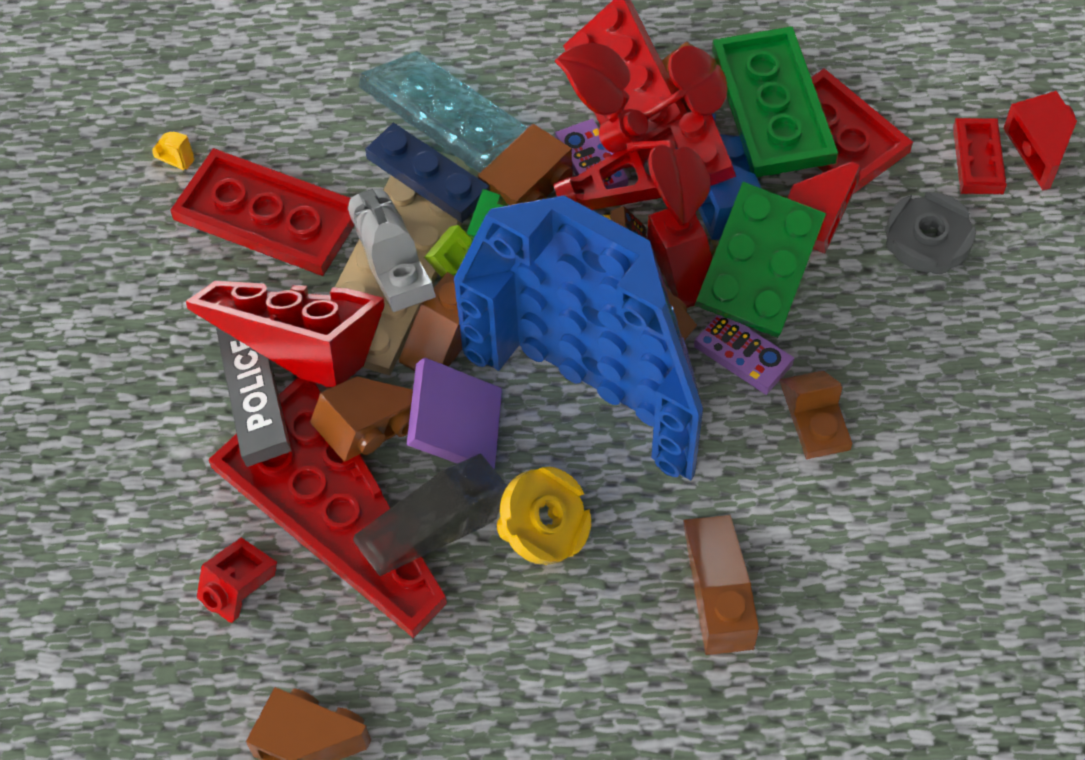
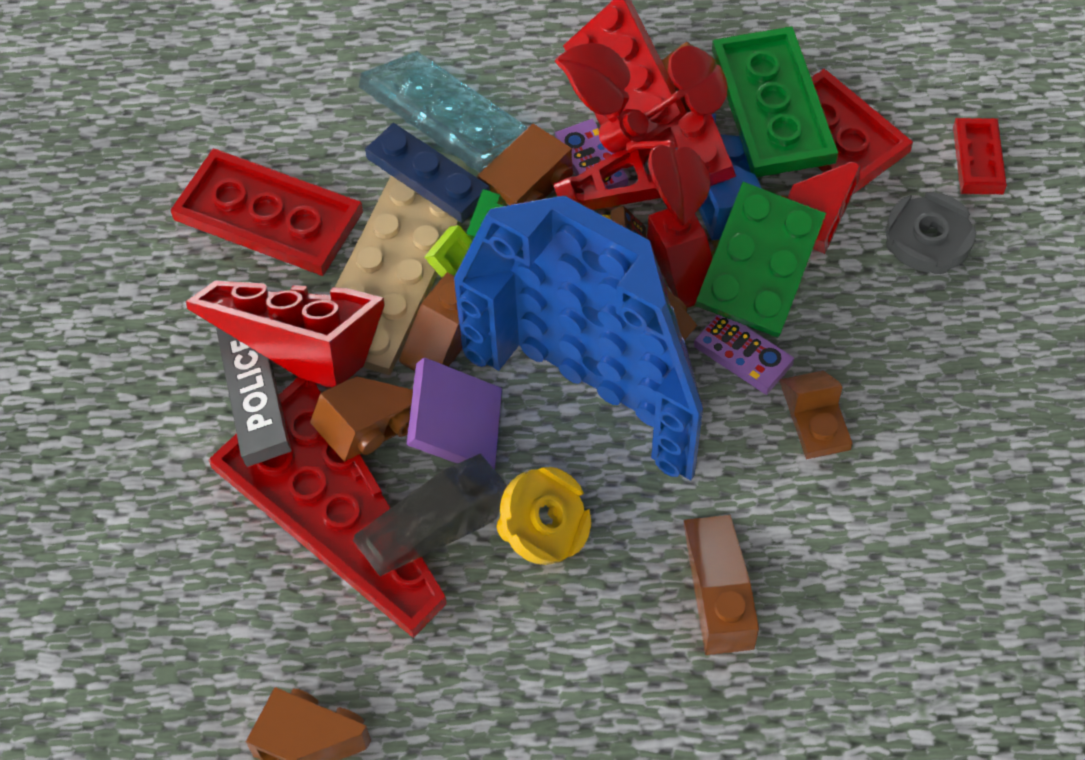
yellow tile [152,132,195,170] -> none
red bracket [197,537,277,623] -> none
light grey plate [348,188,436,312] -> none
red slope [1003,90,1077,191] -> none

